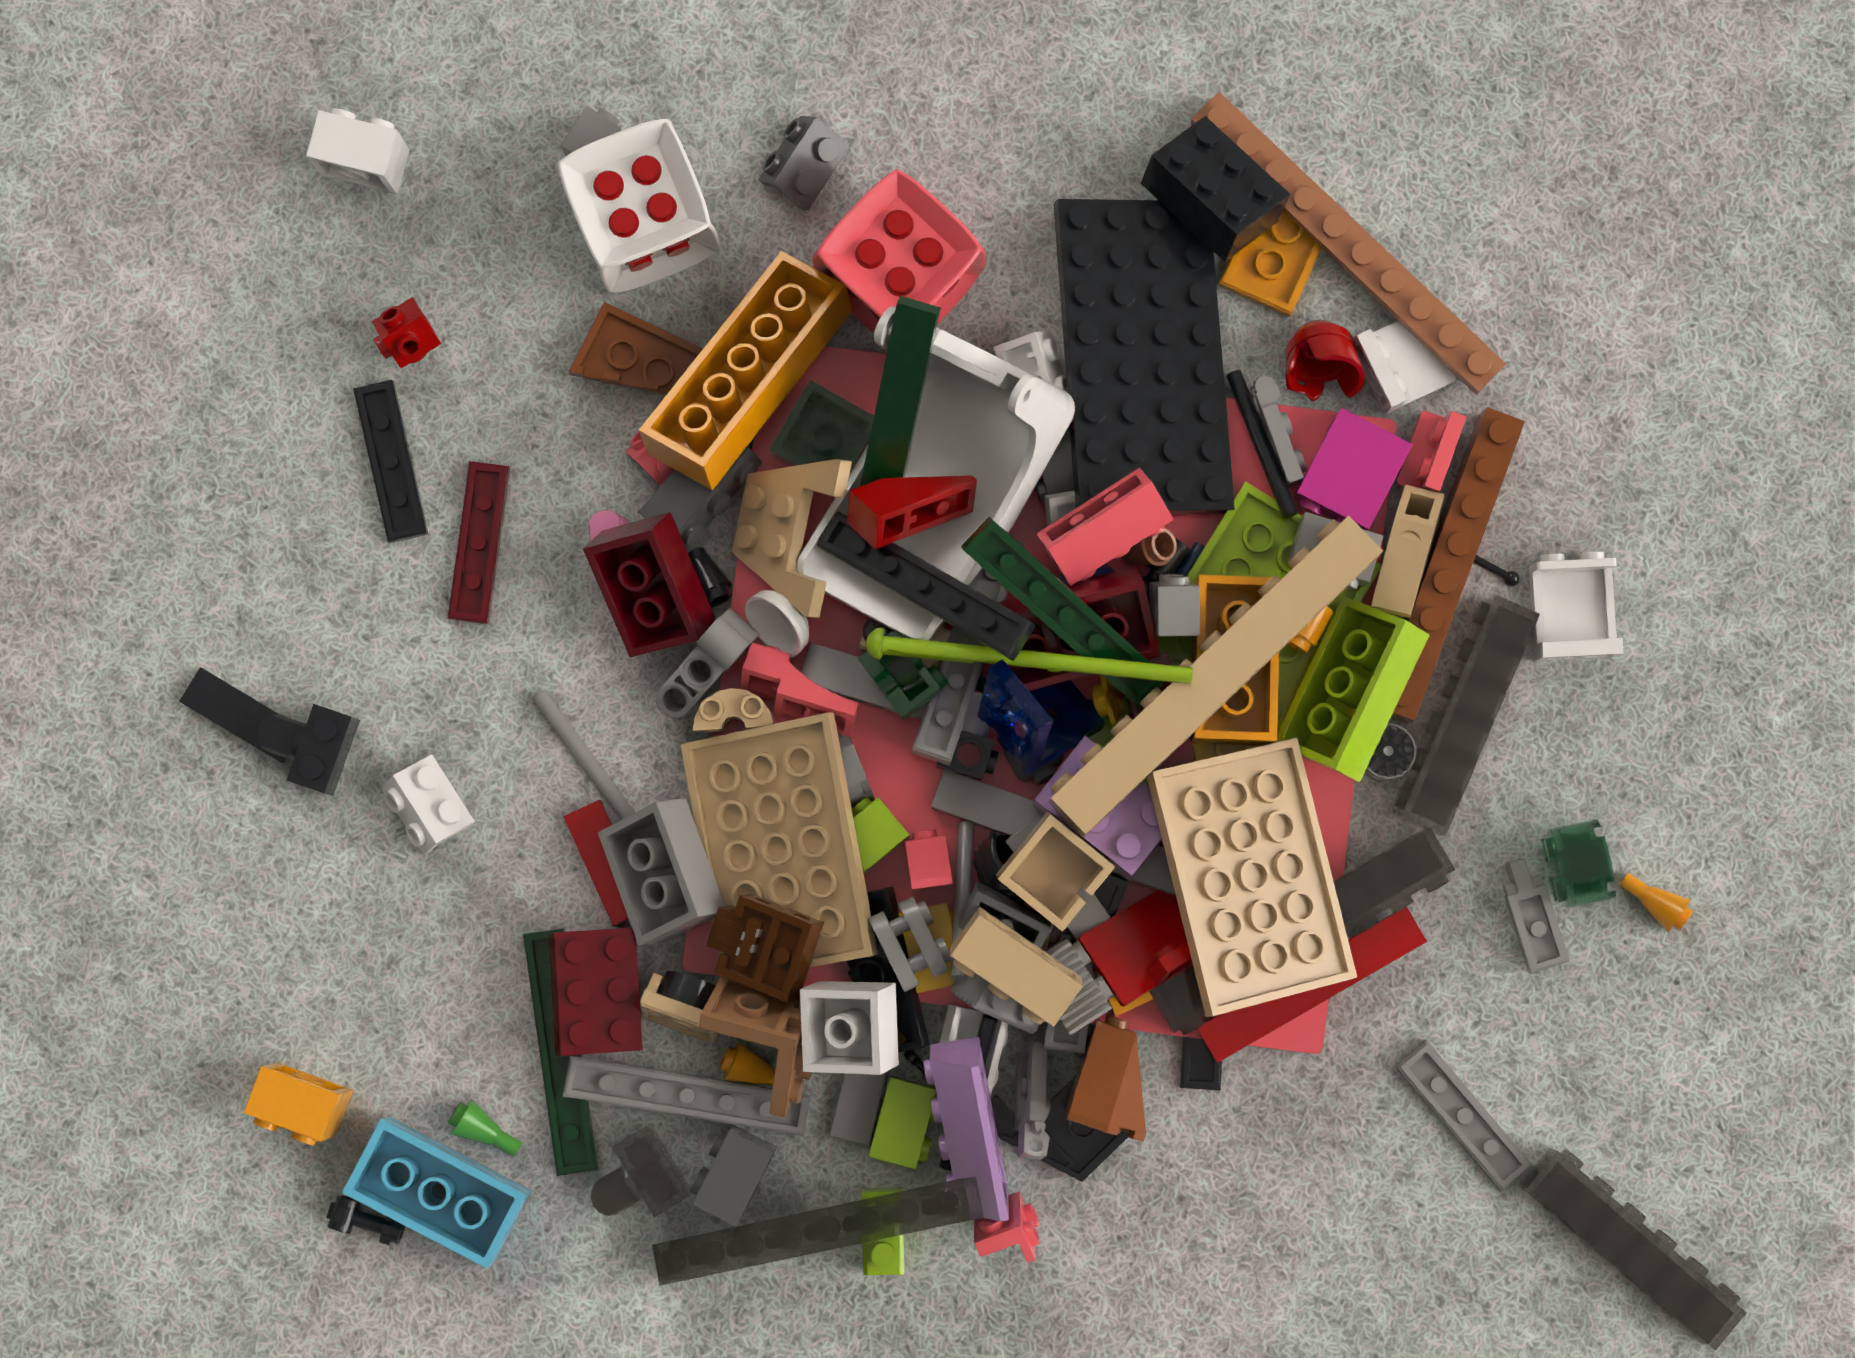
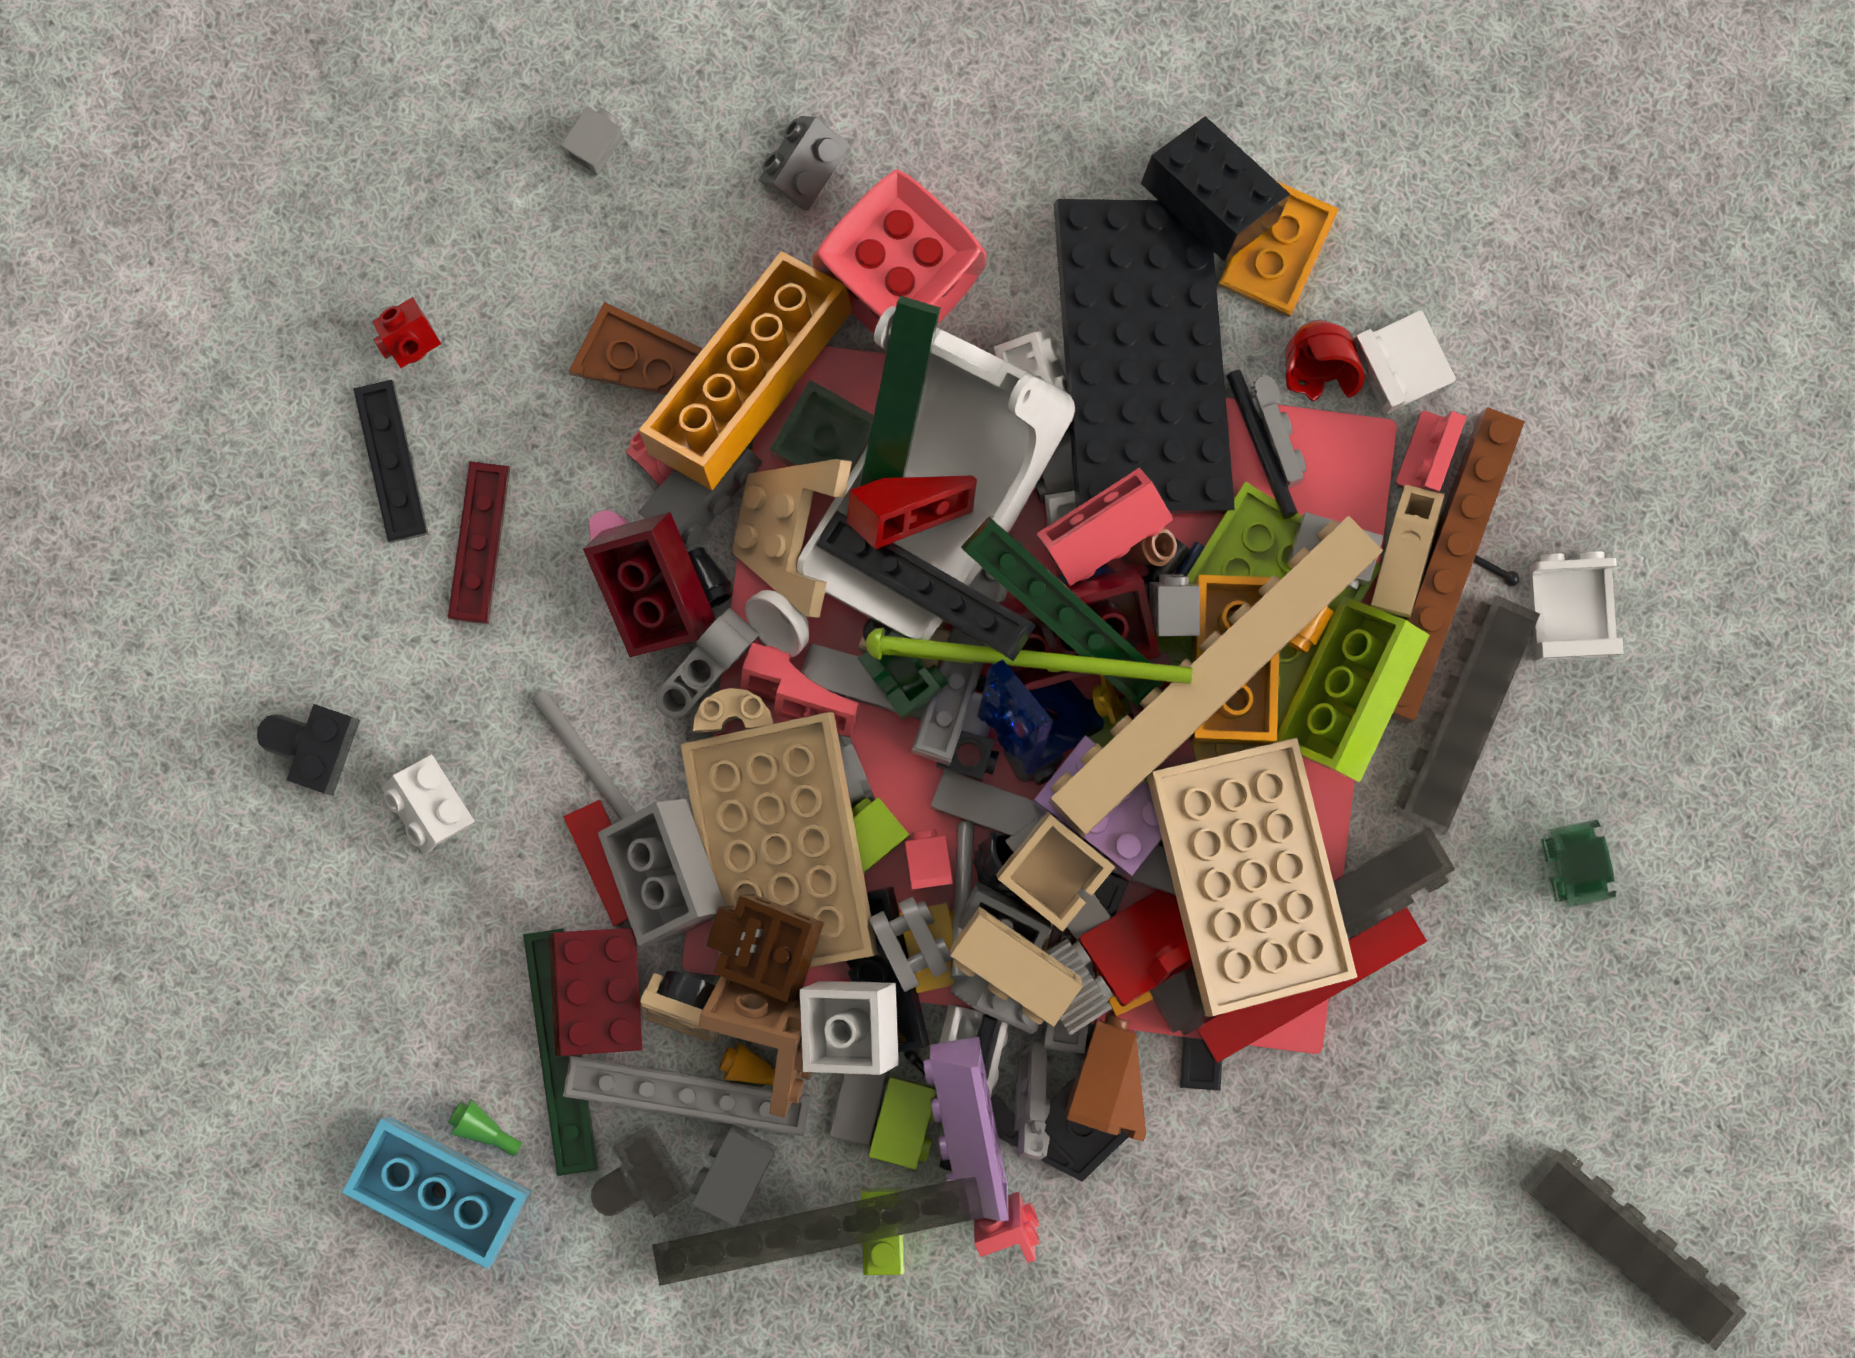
black tile [179,667,288,763] -> none
light orange brick [244,1062,354,1145] -> none
white brick [306,108,410,195] -> none
black bar [326,1195,405,1245] -> none
white piece [556,119,721,293] -> none
nougat plate [1190,92,1506,395] -> none
dark pink brick [1292,408,1413,531] -> none
light grey wheel [1364,723,1416,782] -> none
light grey tile [1395,1040,1533,1192] -> none
light grey hinge [1503,858,1570,974] -> none
light orange cone [1619,872,1693,932] -> none

